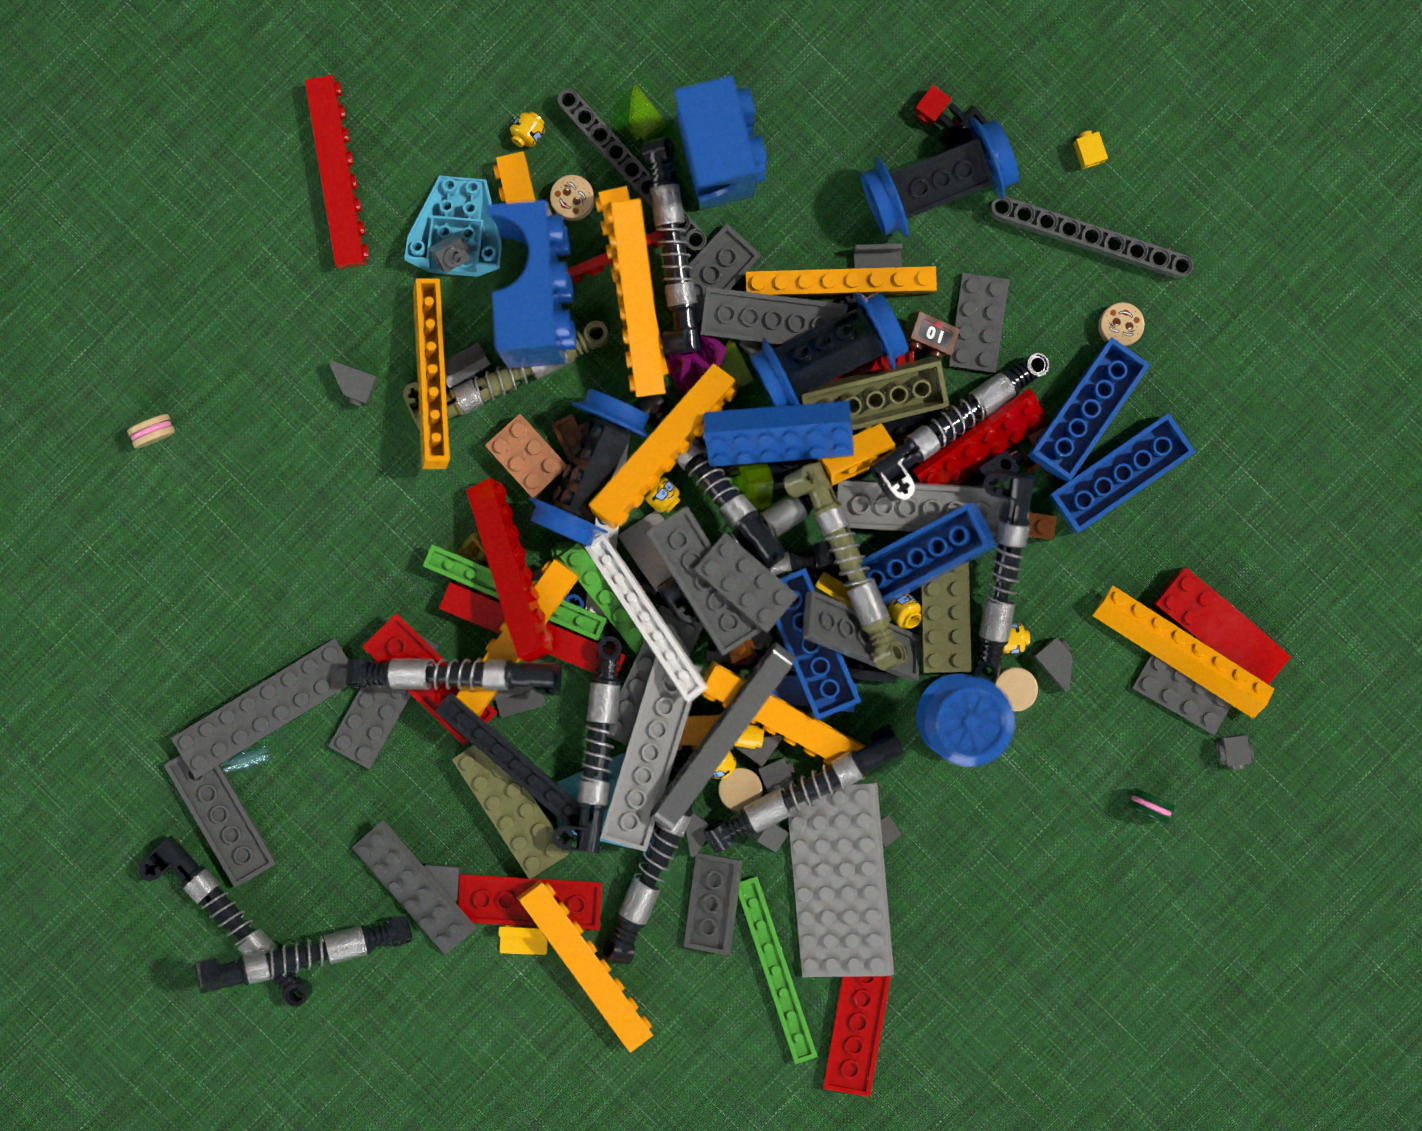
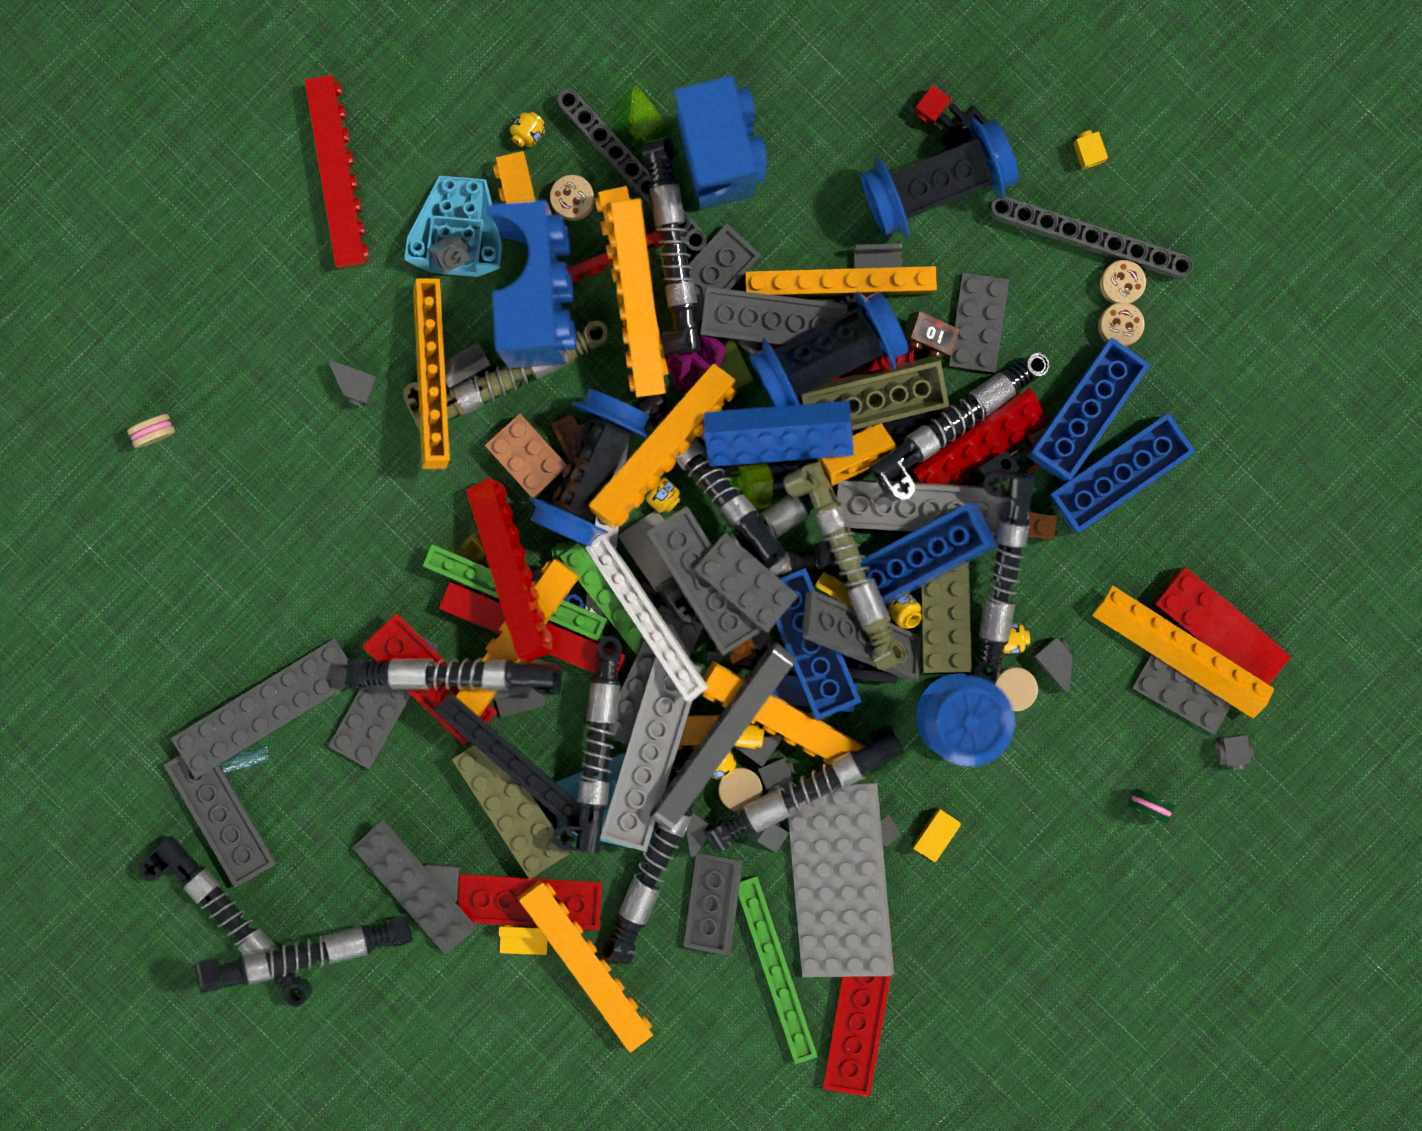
none -> yellow panel [912,808,961,862]
none -> tan head [1100,260,1146,304]

